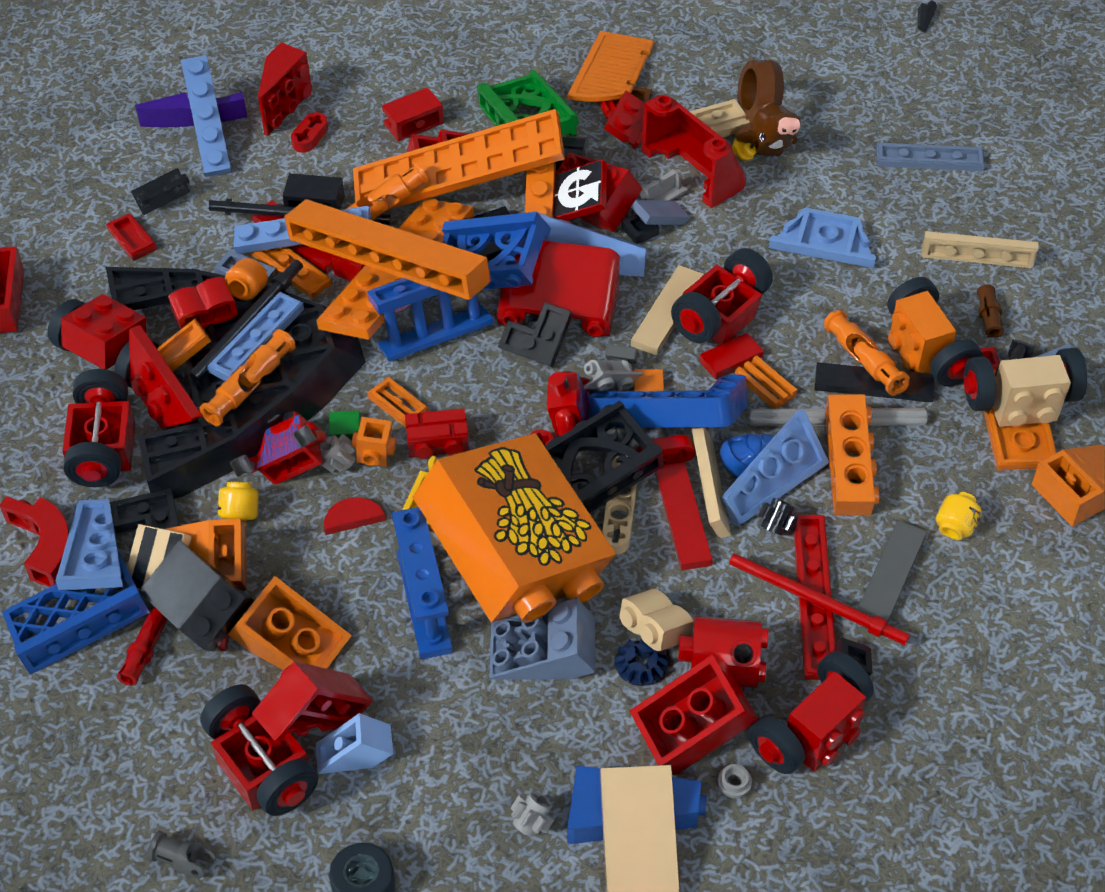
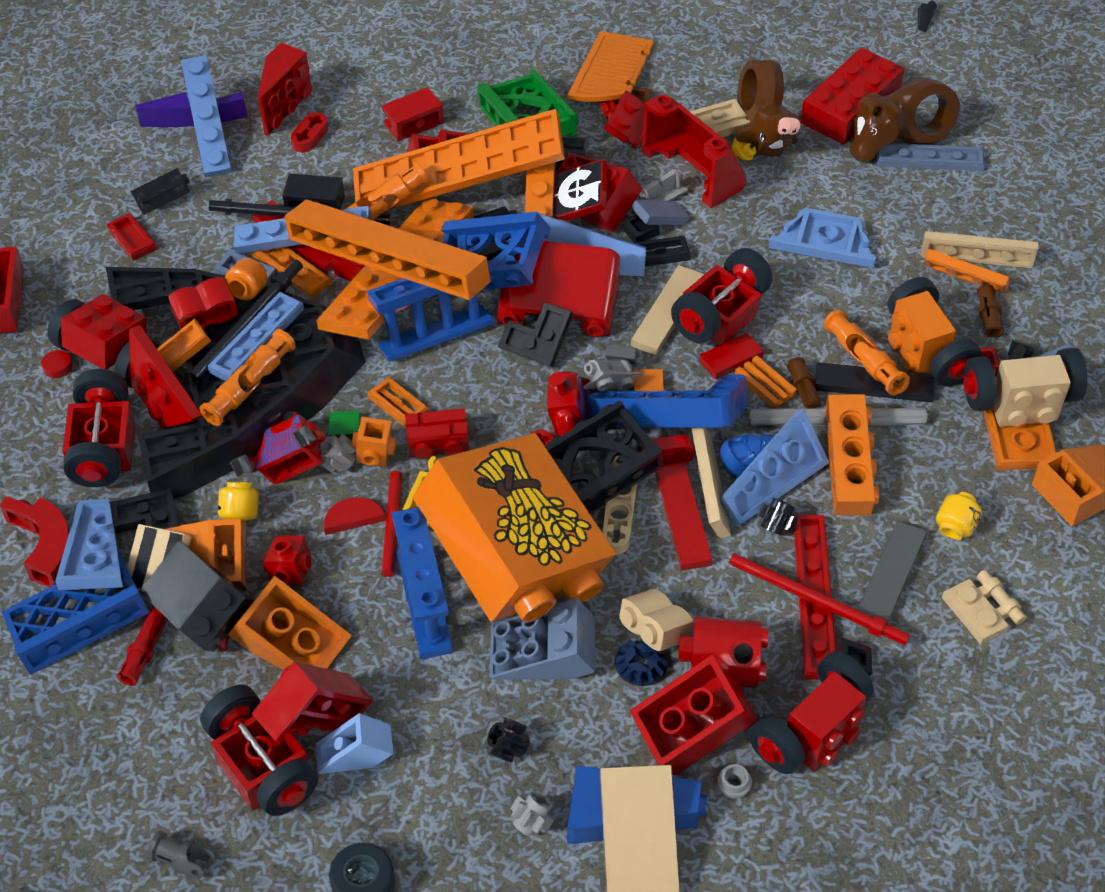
none -> red tile [41,350,73,378]
none -> red brick [263,535,312,585]
none -> red bar [381,470,402,577]
none -> black gear [487,717,530,763]
none -> black tile [633,235,691,267]
none -> reddish brown axle [787,357,821,409]
none -> red brick [801,47,904,145]
none -> reddish brown animal [849,77,960,163]
none -> orange tile [925,249,1009,294]
none -> tan plate [942,570,1027,645]

